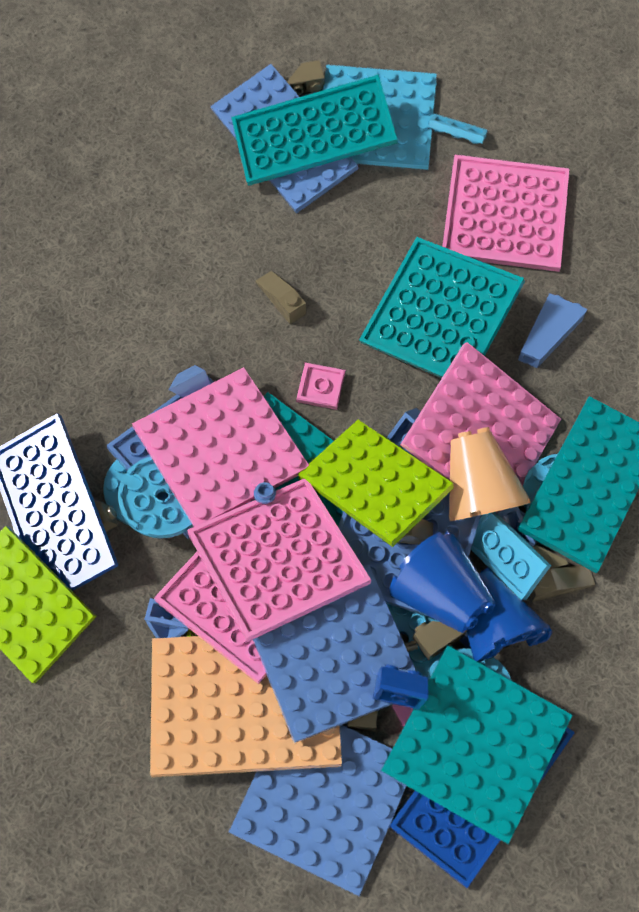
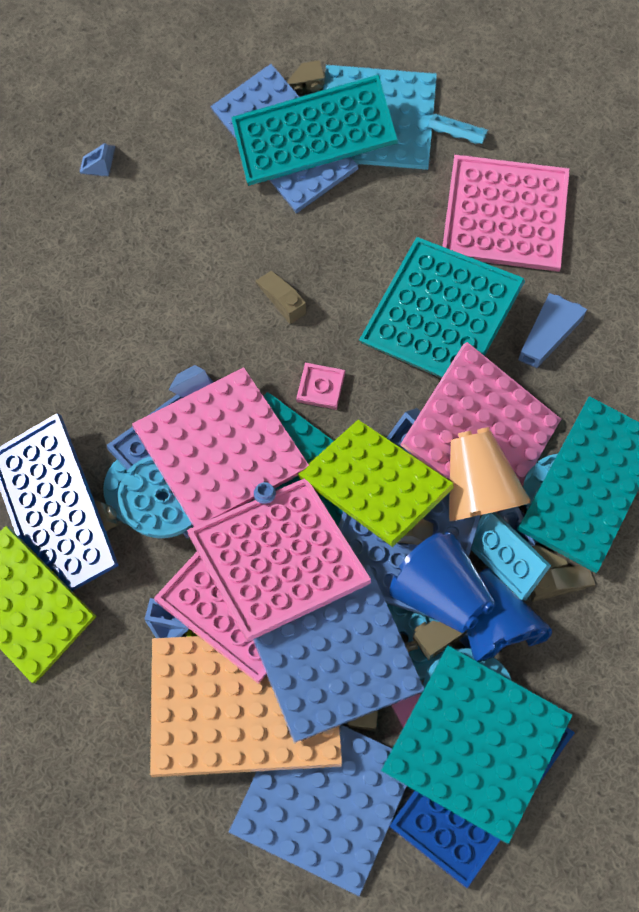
blue slope [373,665,428,710] -> none
none -> medium blue slope [80,143,115,176]

